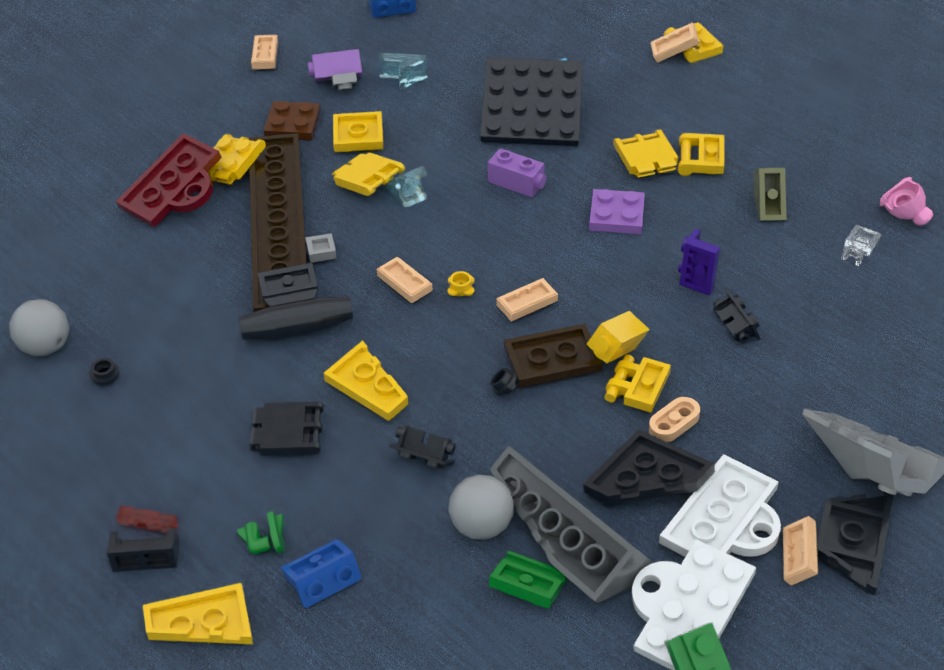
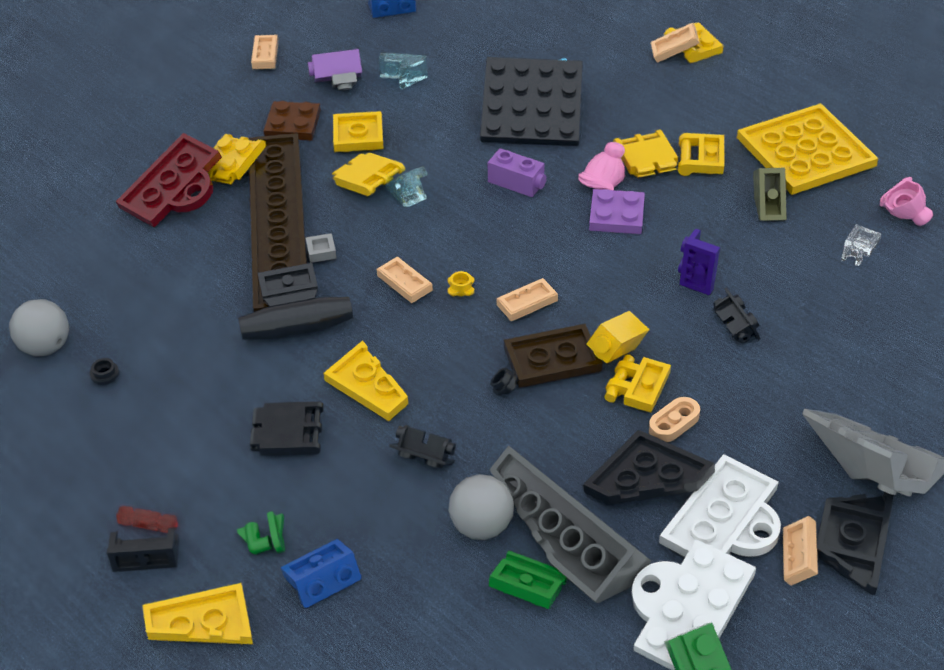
none -> bright pink hair [578,142,625,190]
none -> yellow plate [737,103,879,195]

